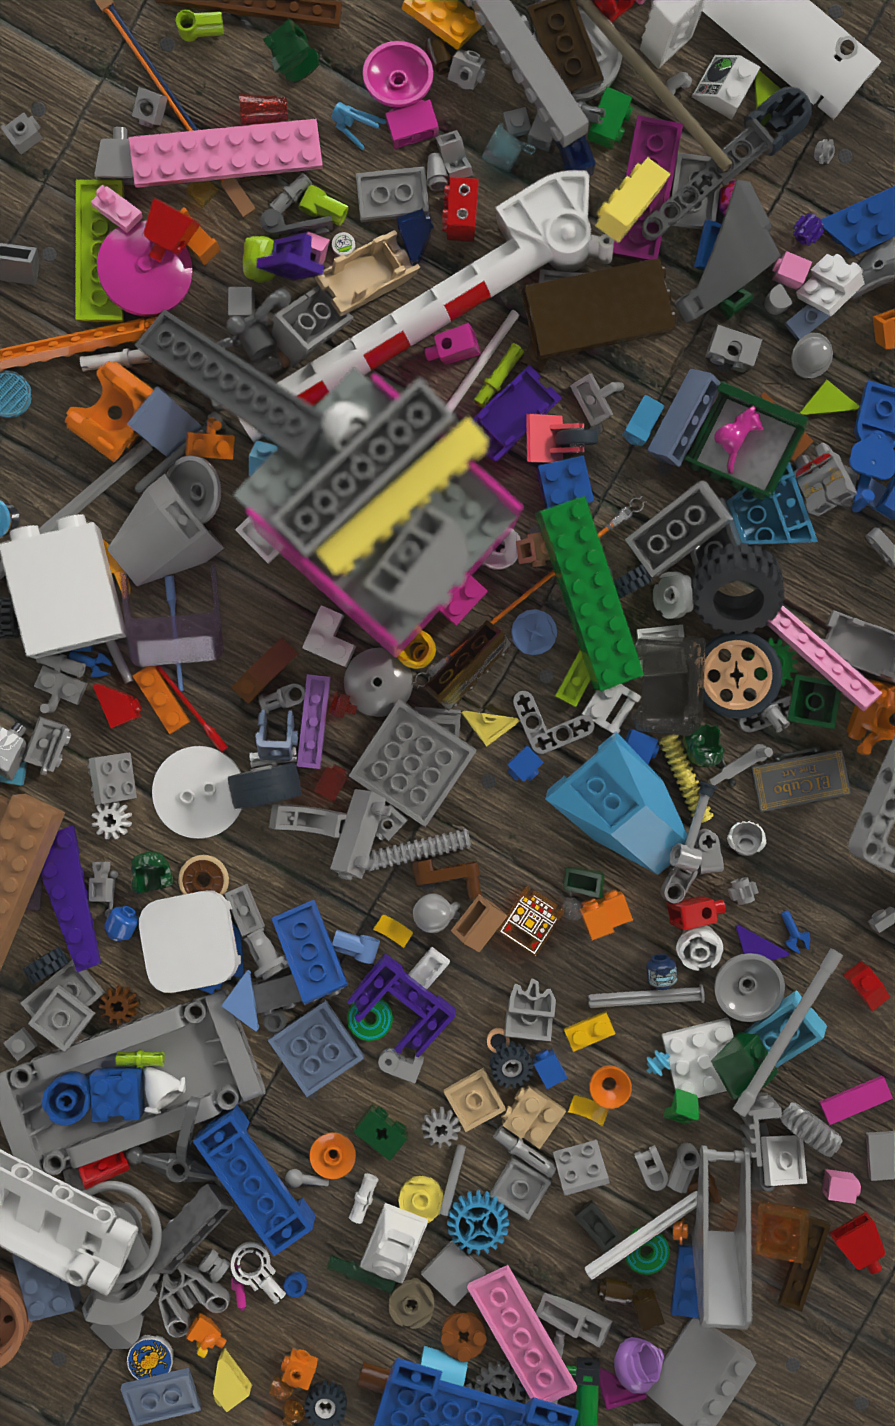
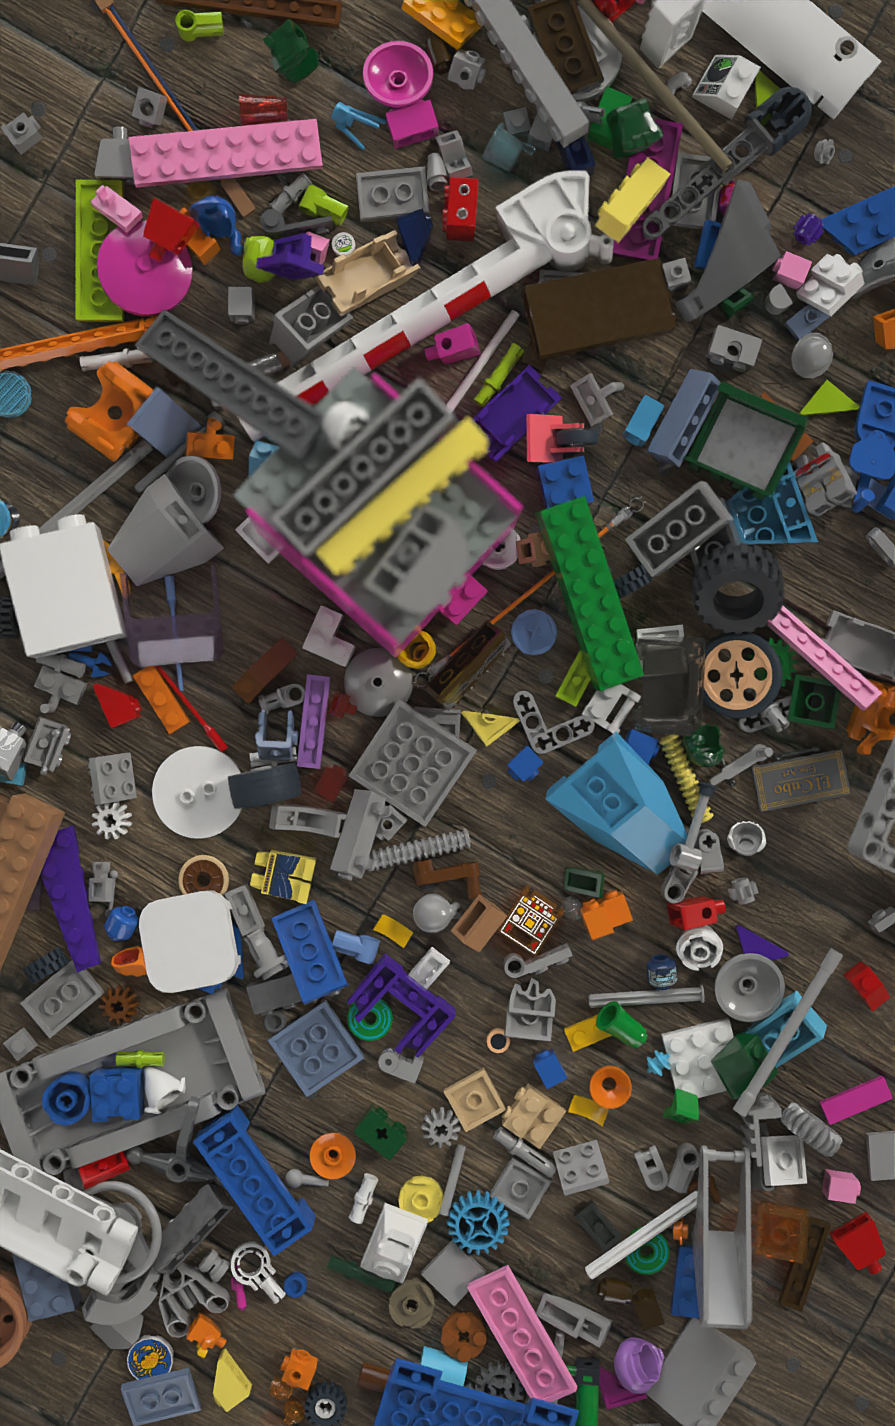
light grey plate [28,985,96,1052] -> none
dark green hair [131,851,174,894] -> none
dark grey wheel [216,289,291,361] -> none
medium blue tile [221,970,259,1031] -> none
black bush [489,1042,533,1088] -> none
white plate [653,572,694,619] -> none
dark pink animal [714,406,764,474] -> none
blue bar [781,911,810,954] -> none
none -> orange rock [111,946,147,977]
none -> blue piece [189,196,244,256]
none -> hips [250,850,317,904]
none -> light grey plate [503,943,573,978]
none -> green plant [596,1001,648,1049]
none -> dark green piece [606,98,663,159]
none -> light grey brick [662,258,691,293]

